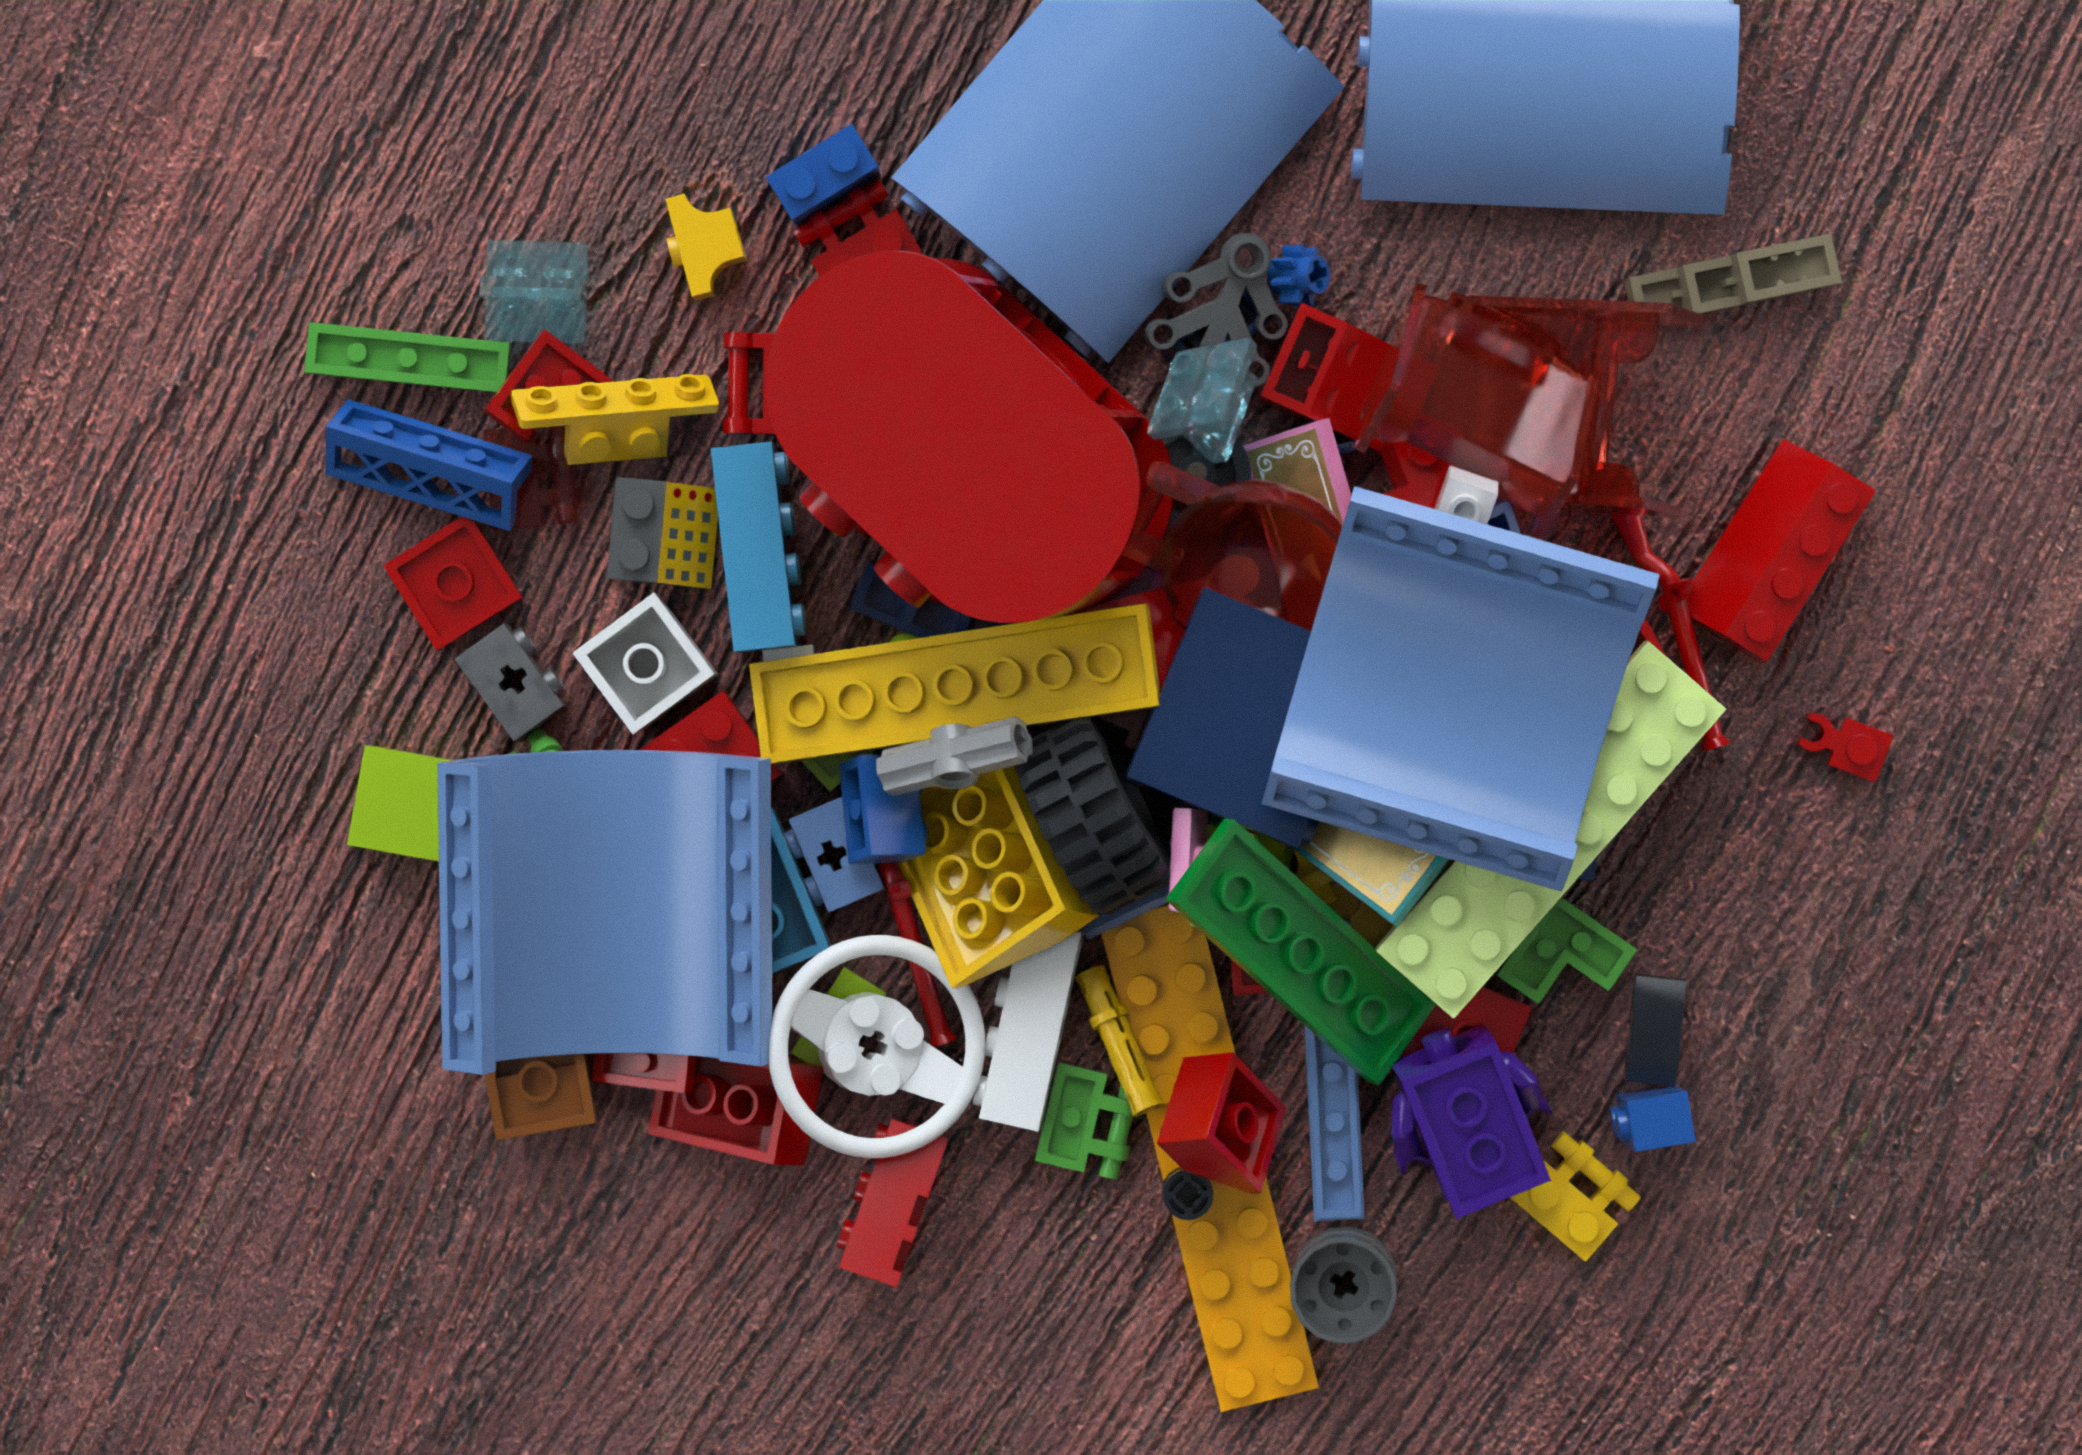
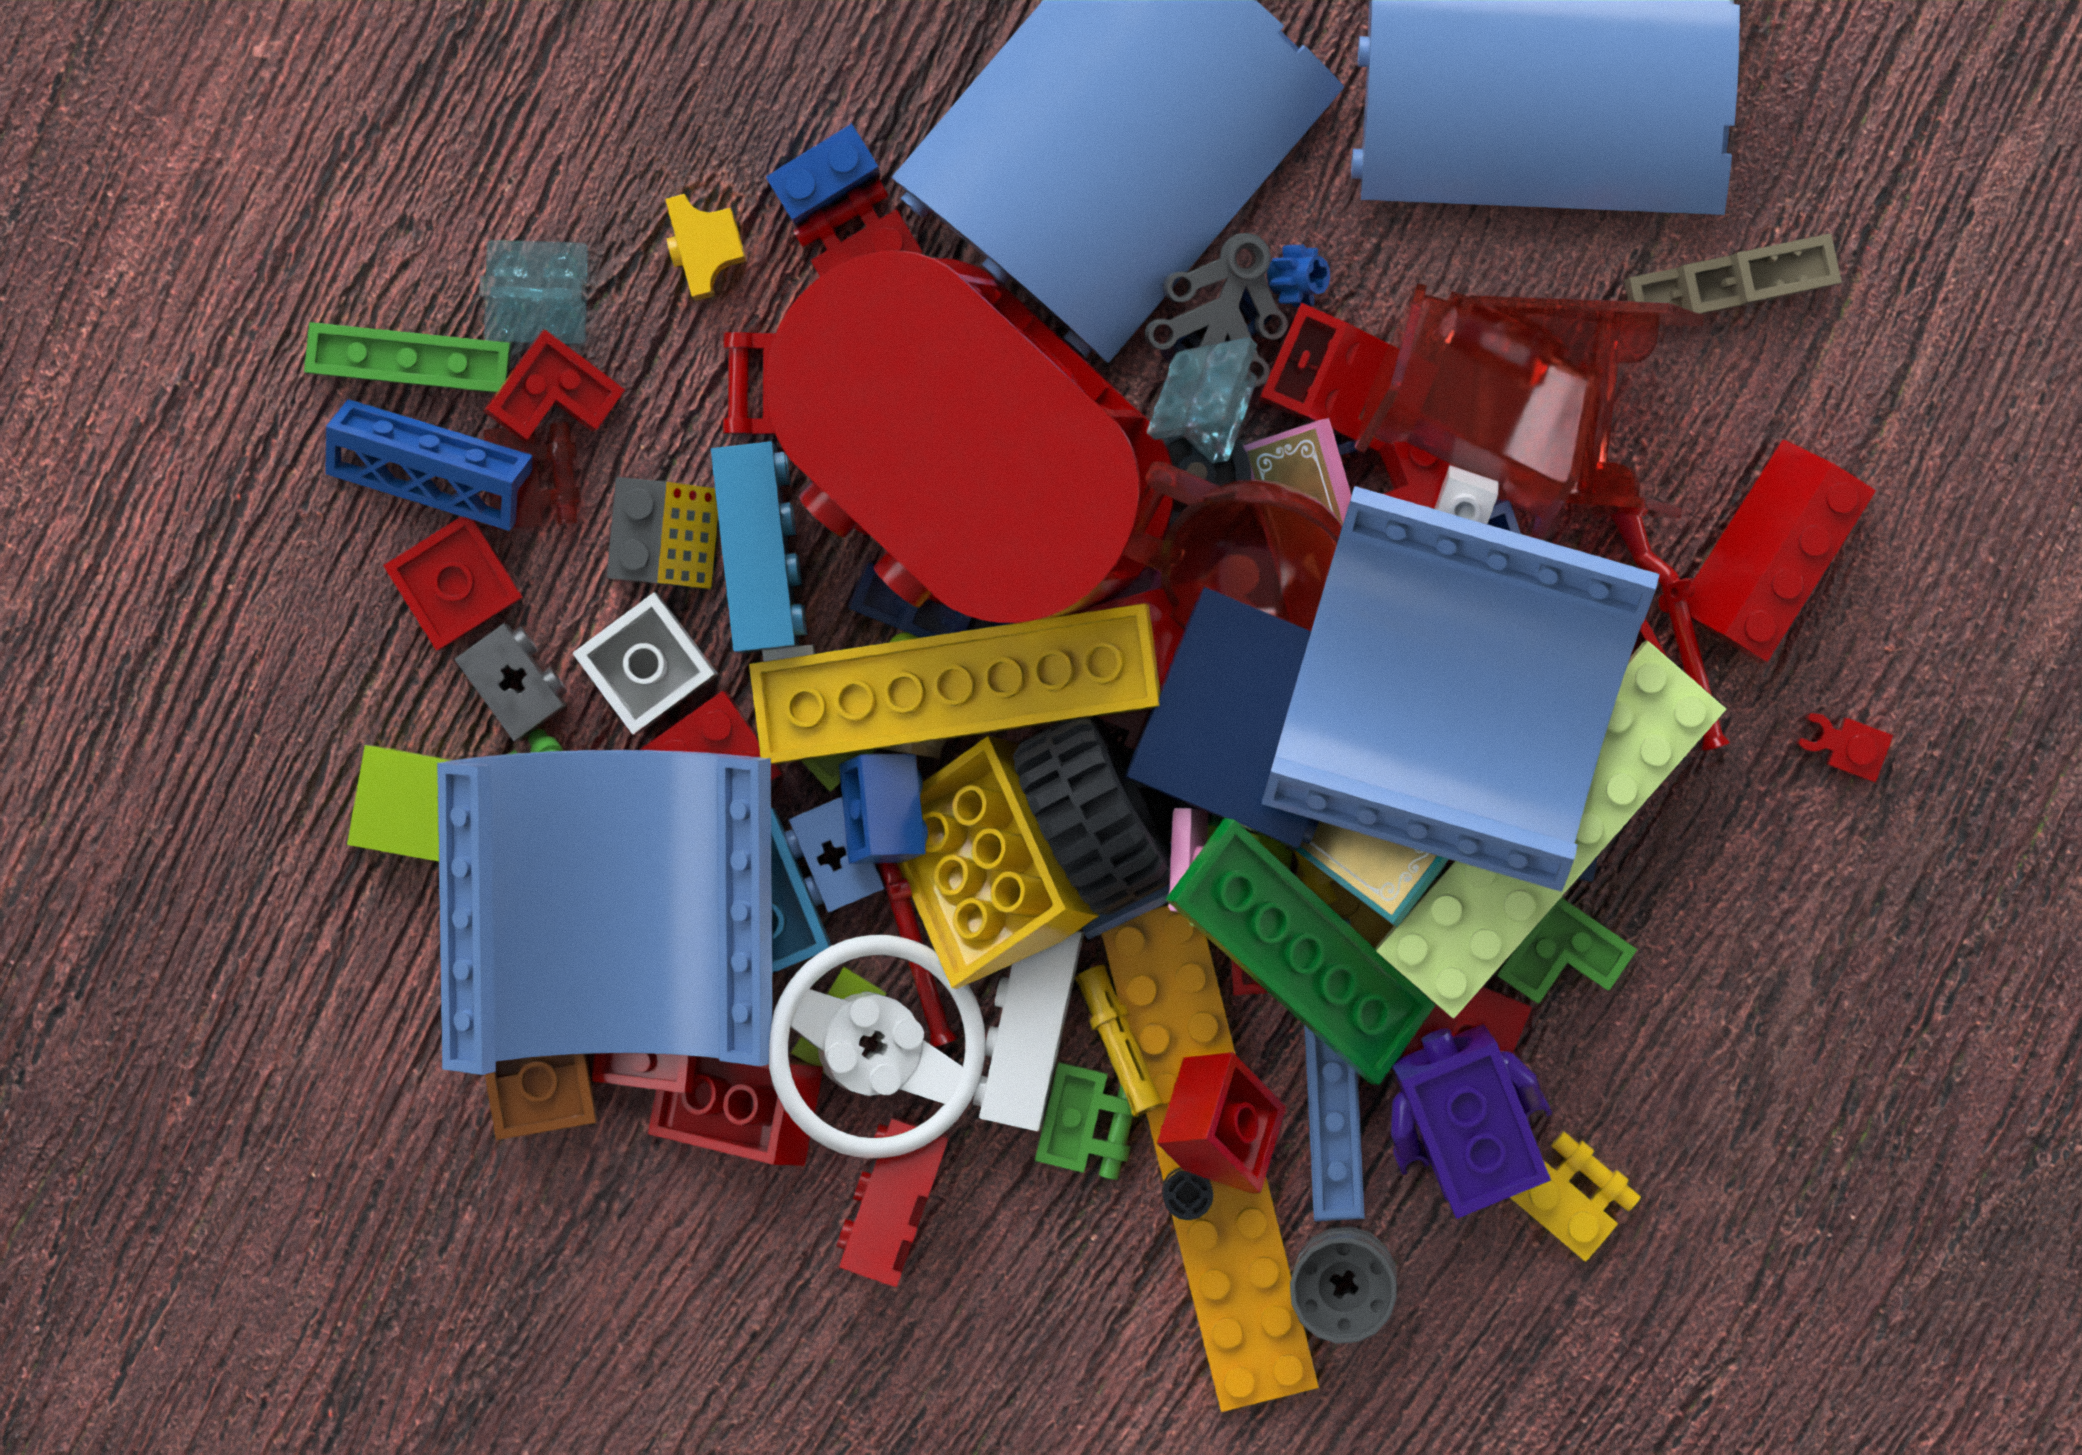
yellow bracket [511,374,719,465] -> none
light grey piece [876,716,1033,796] -> none
blue brick [1609,1085,1696,1152] -> none
black slope [1623,973,1686,1086] -> none

